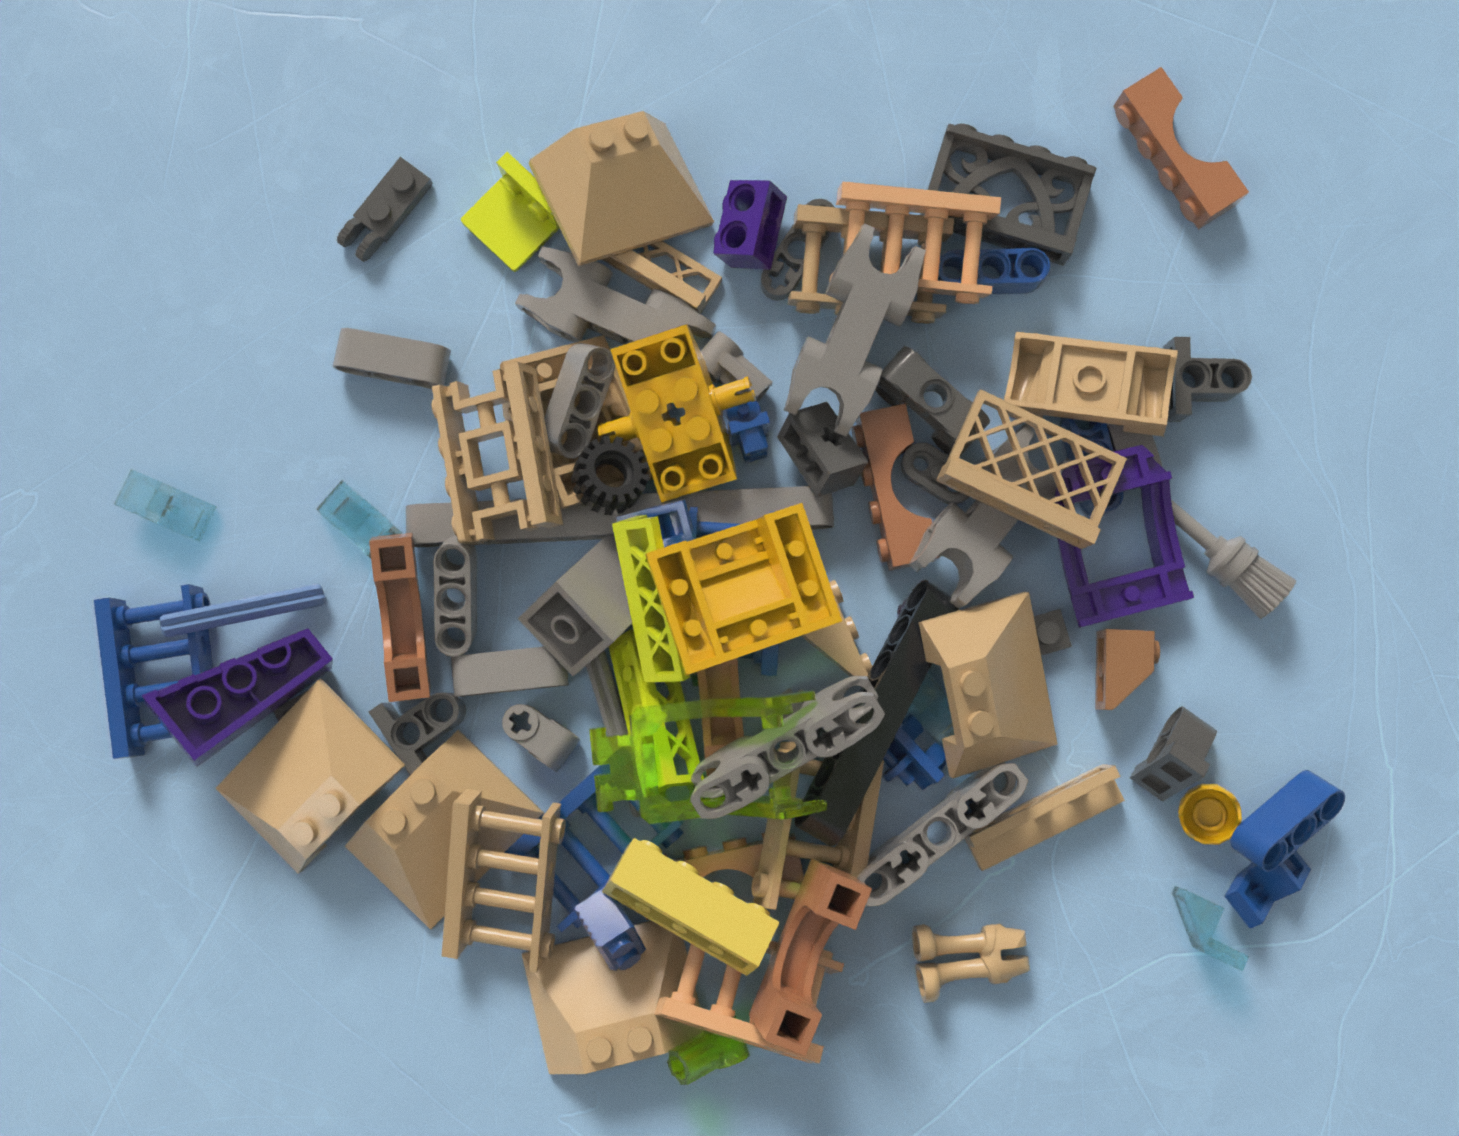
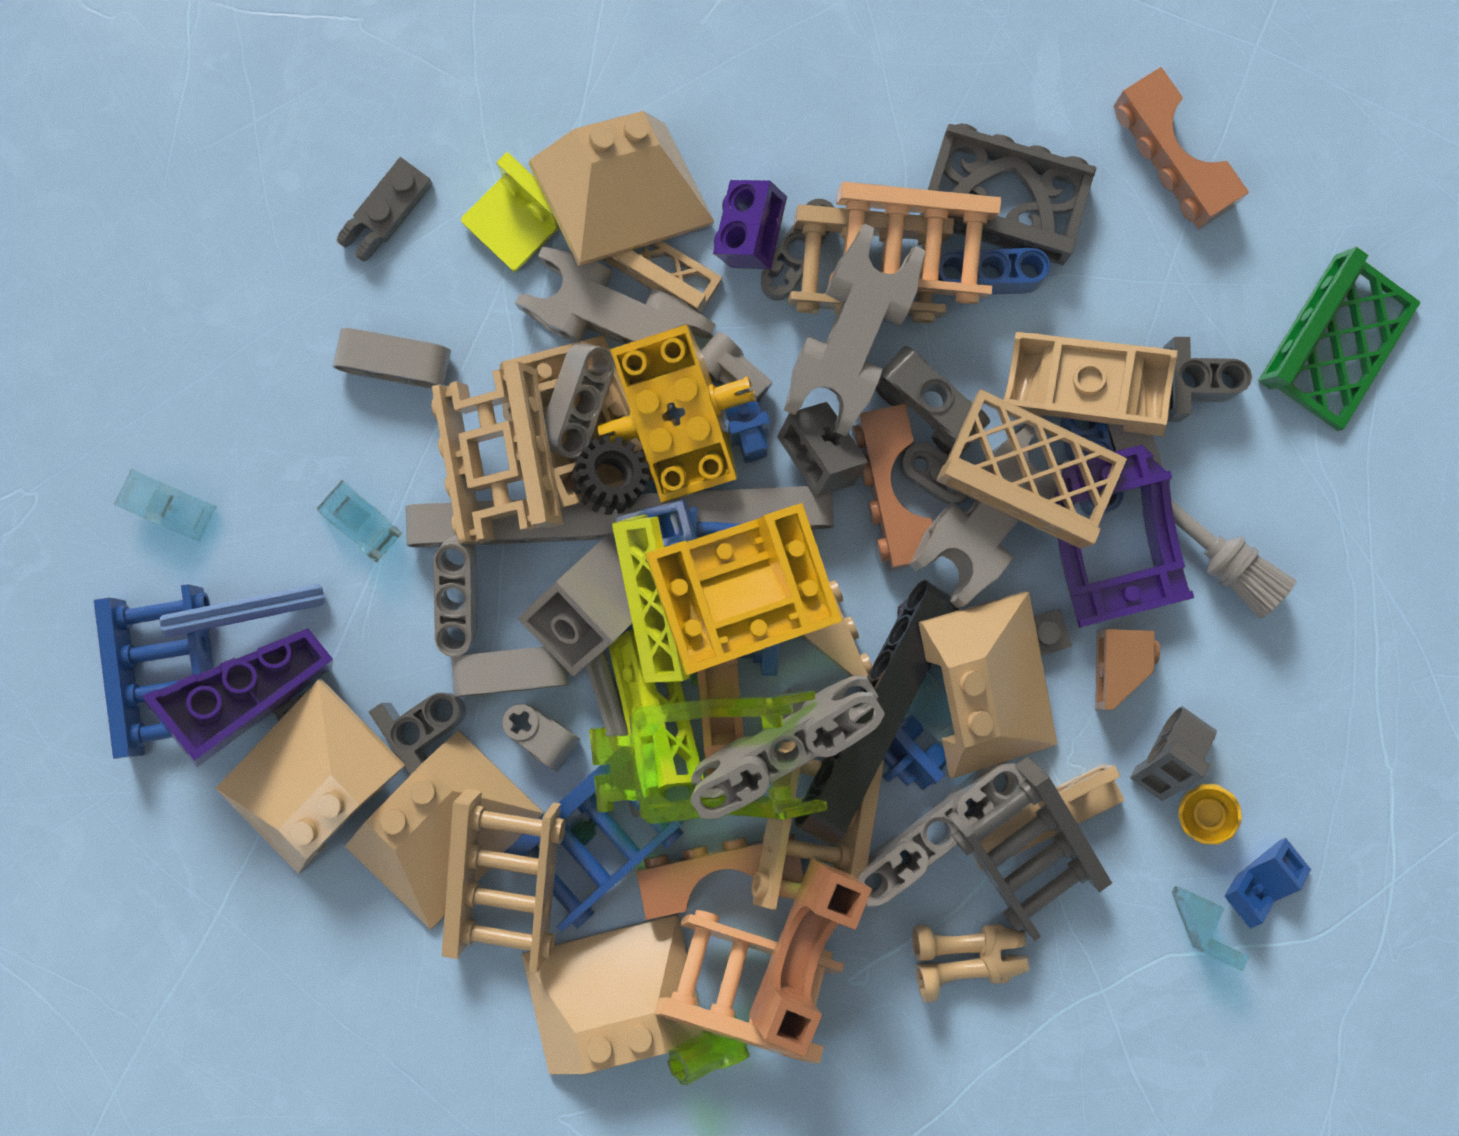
nougat arch [369,533,431,702] -> none
brick [575,888,646,971] -> none
light yellow brick [602,838,780,976] -> none
blue beam [1230,770,1345,872] -> none
none -> piece [571,818,597,846]
none -> dark grey fence [948,757,1112,941]
none -> green fence [1258,246,1421,431]

